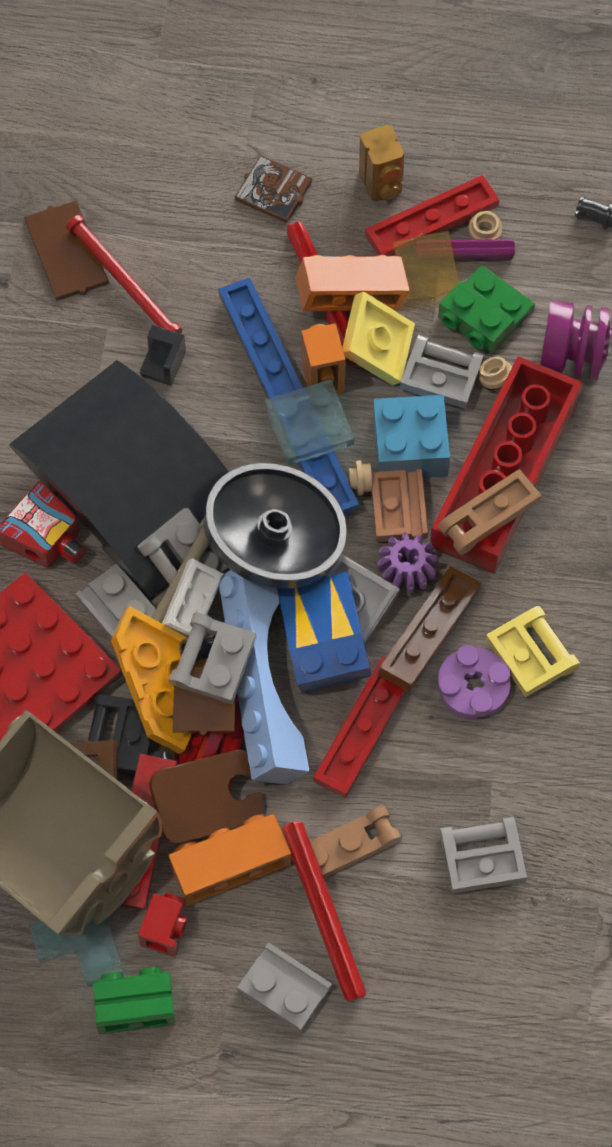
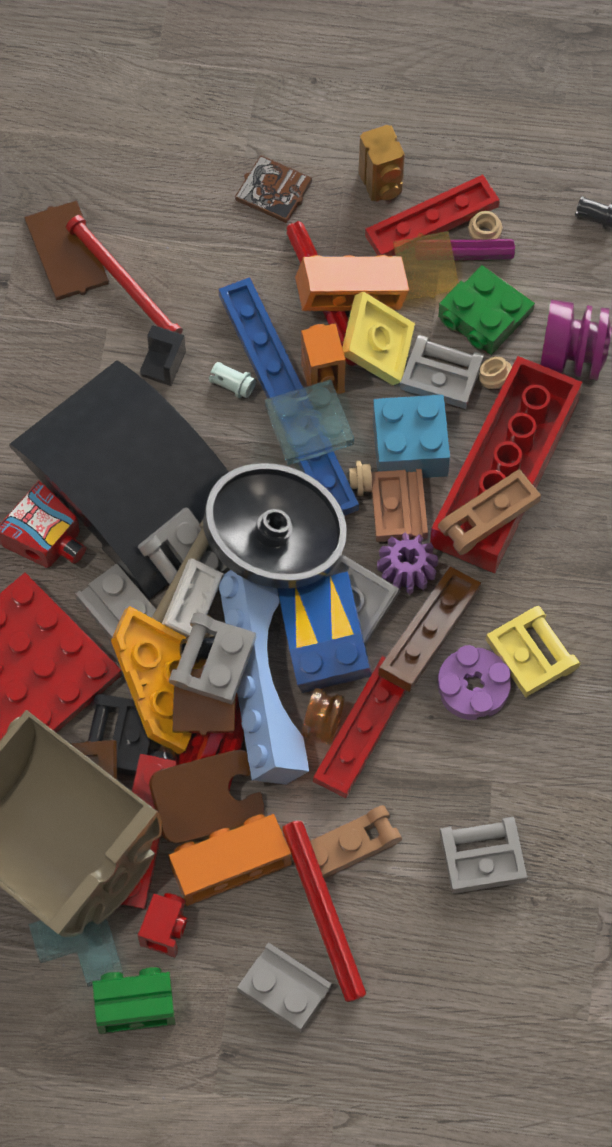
none -> light aqua pin [209,362,256,398]
none -> clear orange wheel [301,688,345,745]

